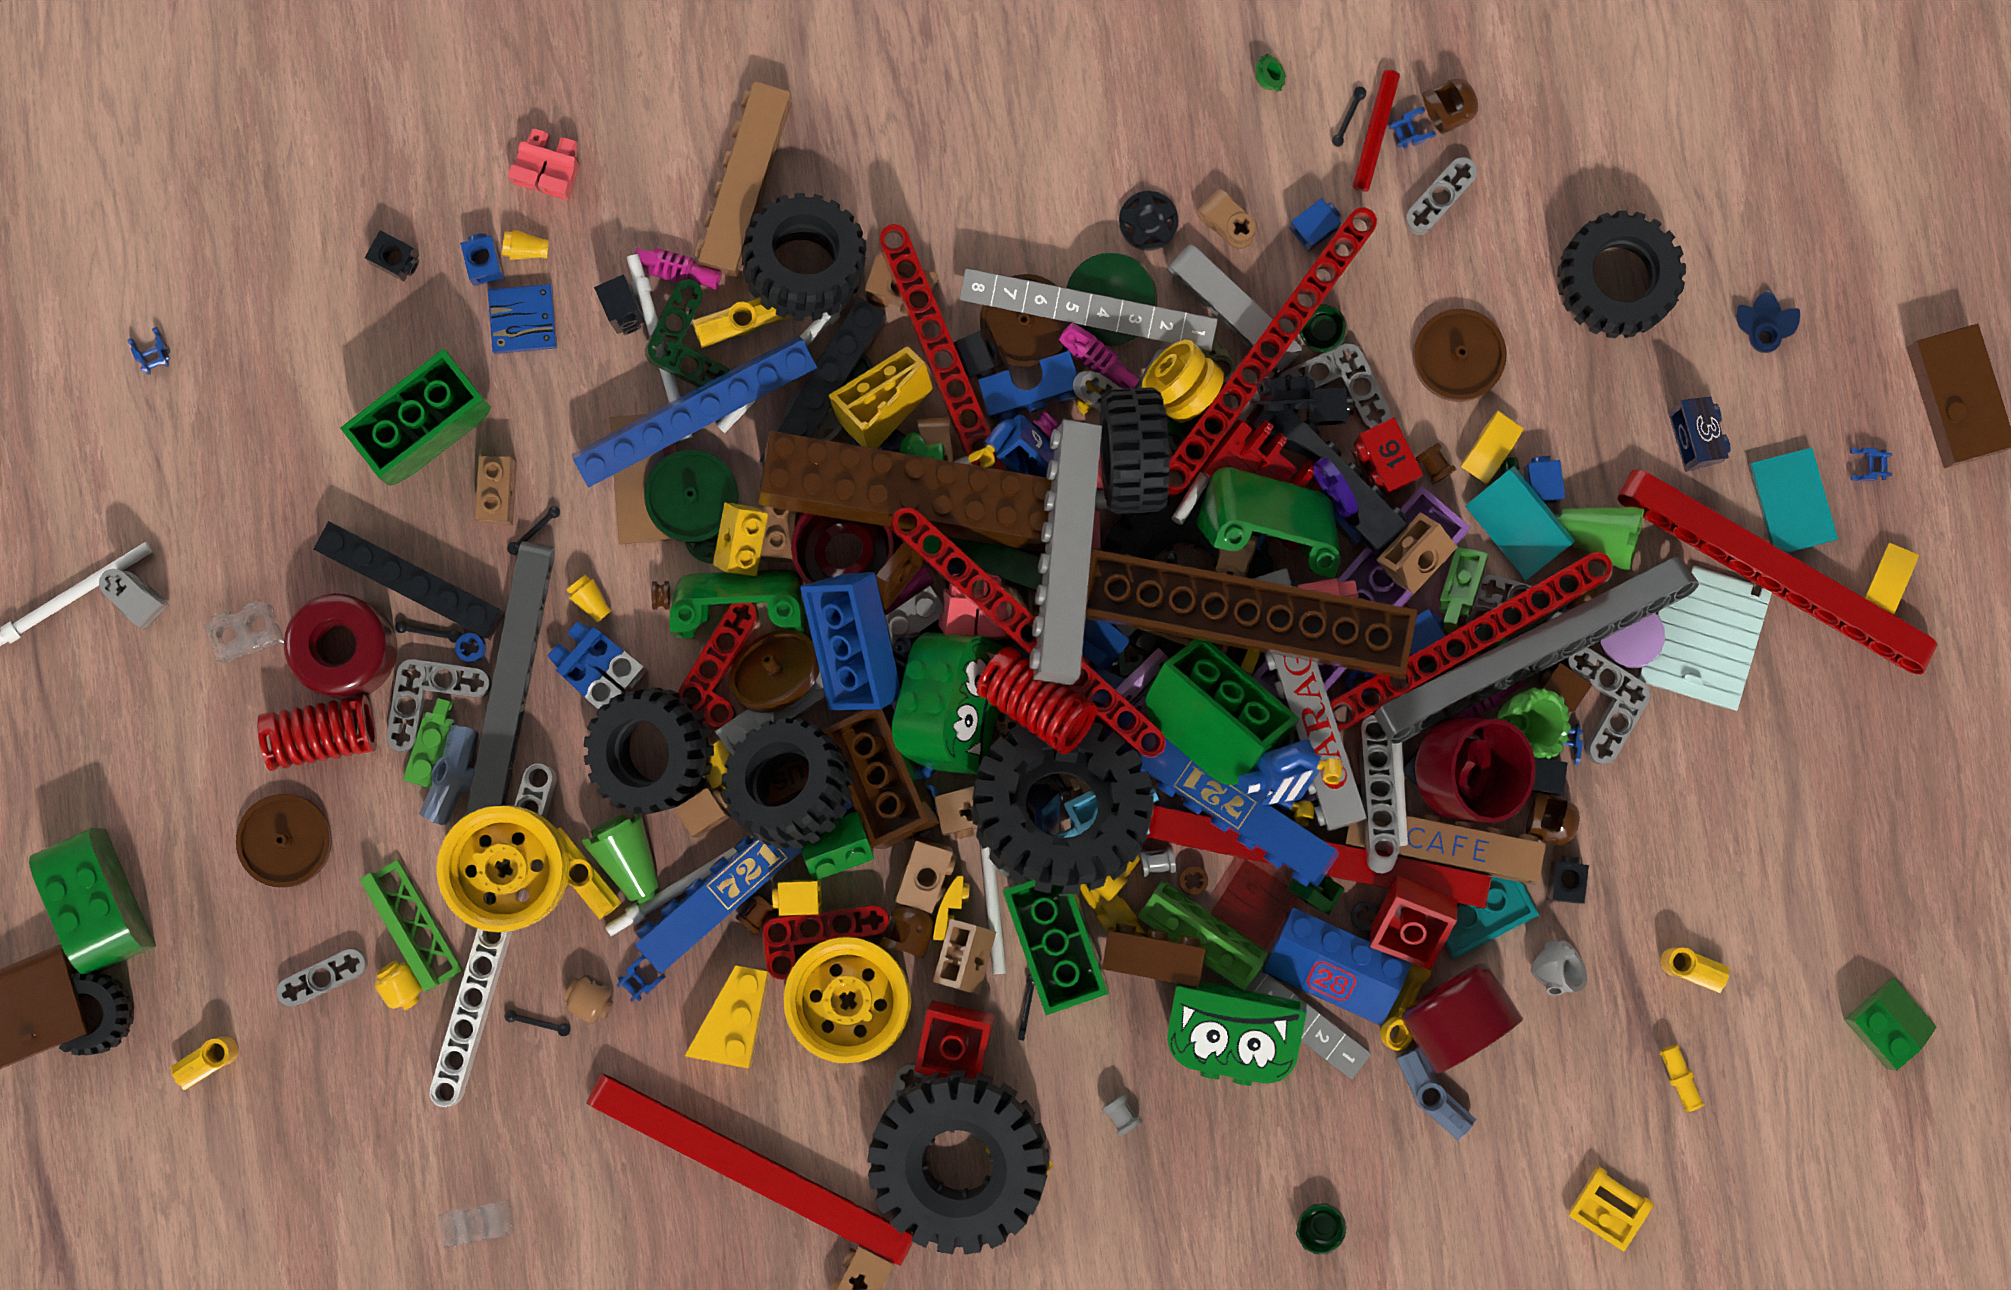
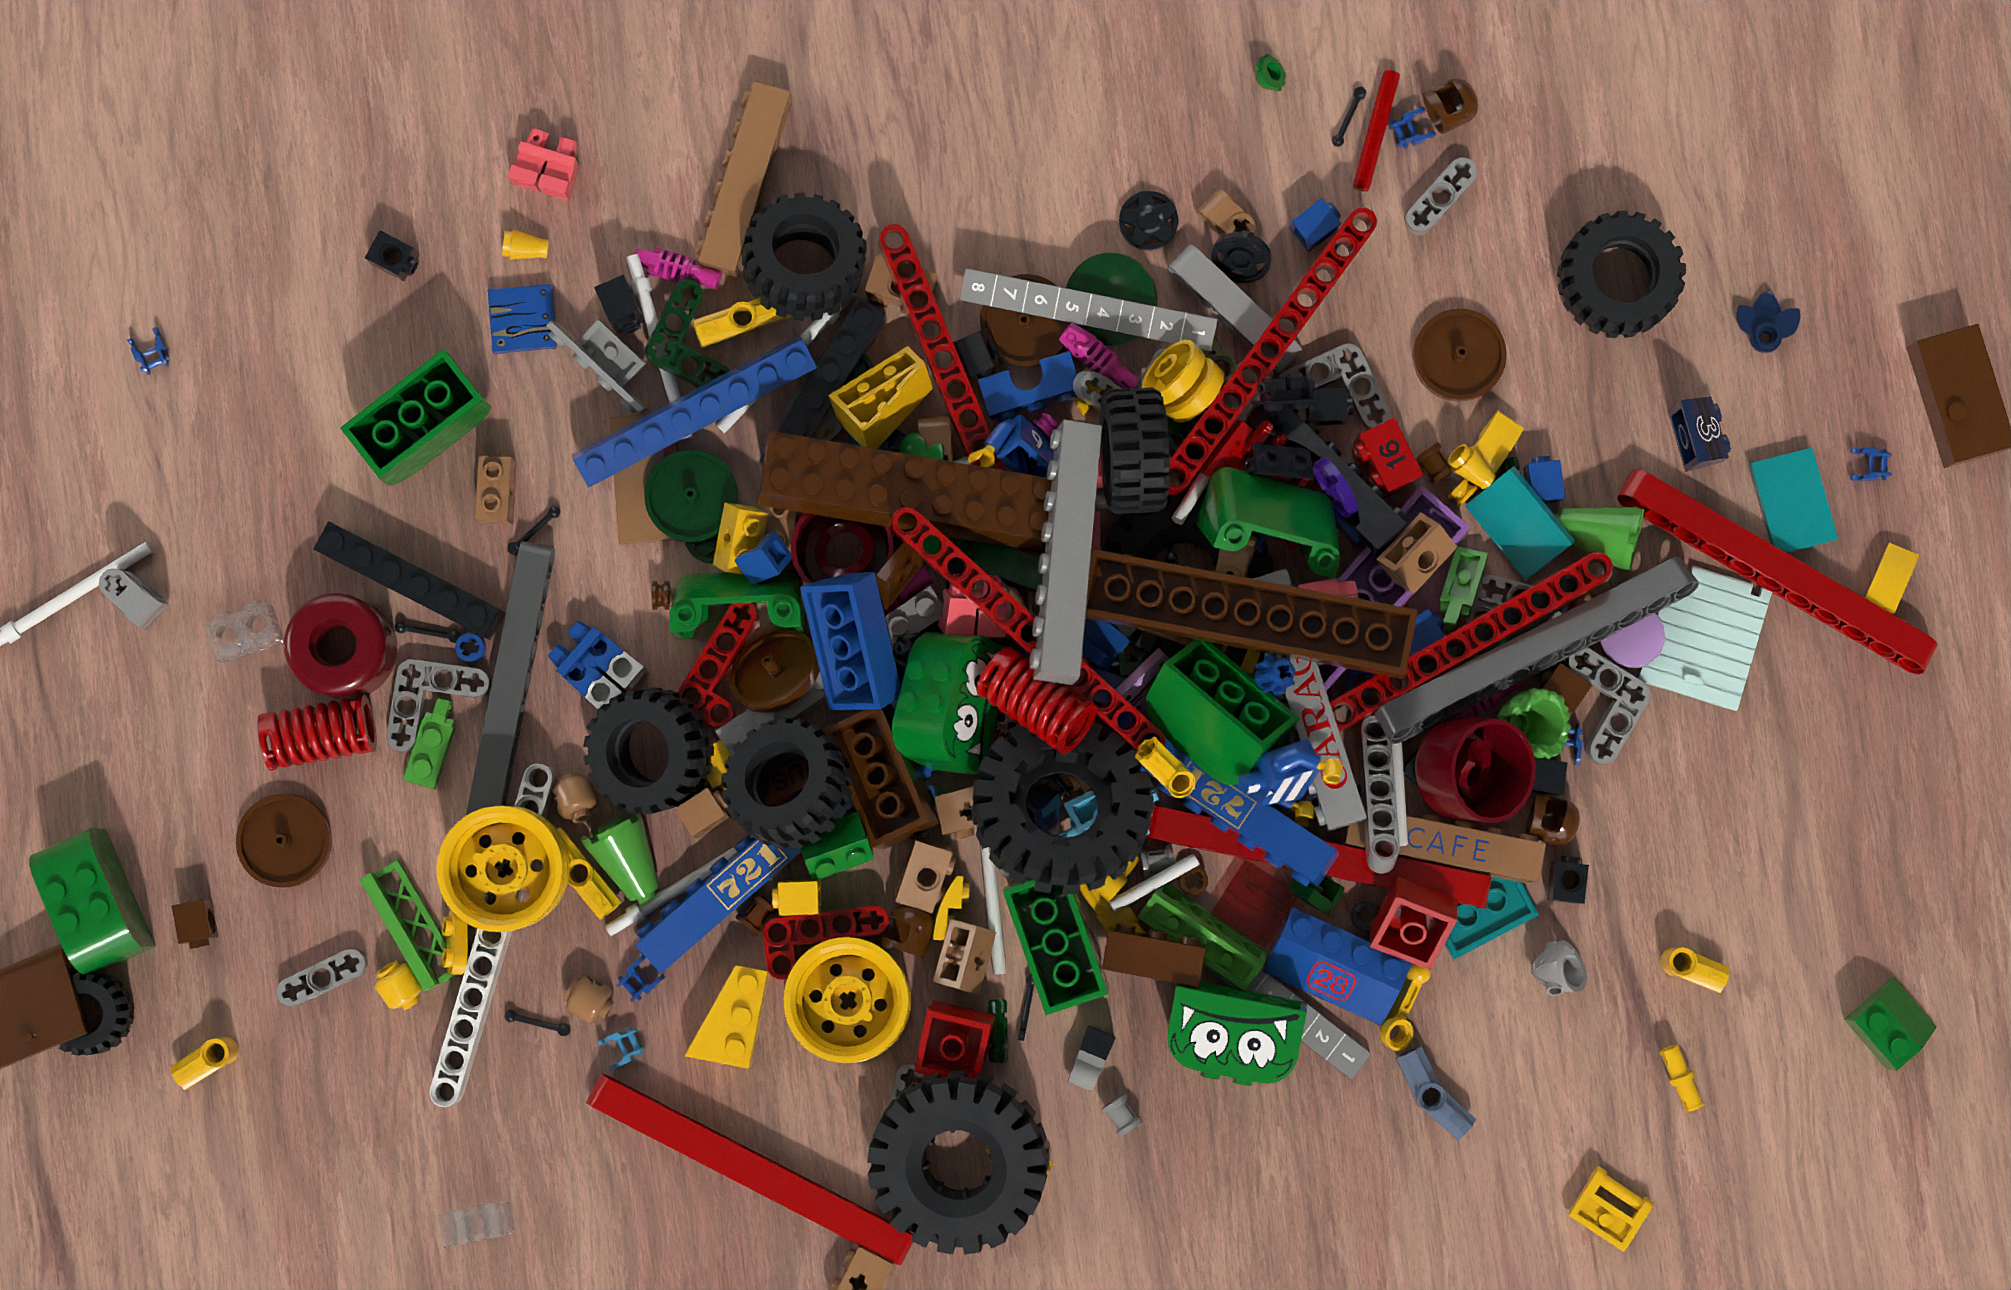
sand blue piece [419,725,479,825] -> none
blue brick [460,233,505,286] -> none
yellow cone [566,574,612,622] -> none
dark green hair [1296,1203,1347,1255] -> none
dark green hair [1299,304,1348,353] -> none
dark red piece [1402,963,1524,1074] -> none
none -> reddish brown brick [171,899,218,949]
none -> yellow plate [442,910,468,975]
none -> light grey bracket [546,319,648,413]
none -> medium nougat head [552,772,598,823]
none -> dark azure piece [597,1027,646,1071]
none -> blue panel [735,531,792,585]
none -> dark green axle [988,999,1008,1063]
none -> leg [1068,1025,1116,1092]
none -> white bar [1108,854,1199,912]
none -> yellow piece [1135,737,1196,798]
none -> black wheel [1211,230,1272,283]
none -> black hinge [1245,443,1314,480]
none -> blue gear [1254,653,1295,696]
none -> yellow bush [1447,479,1478,508]
none -> yellow cone [1448,444,1496,489]

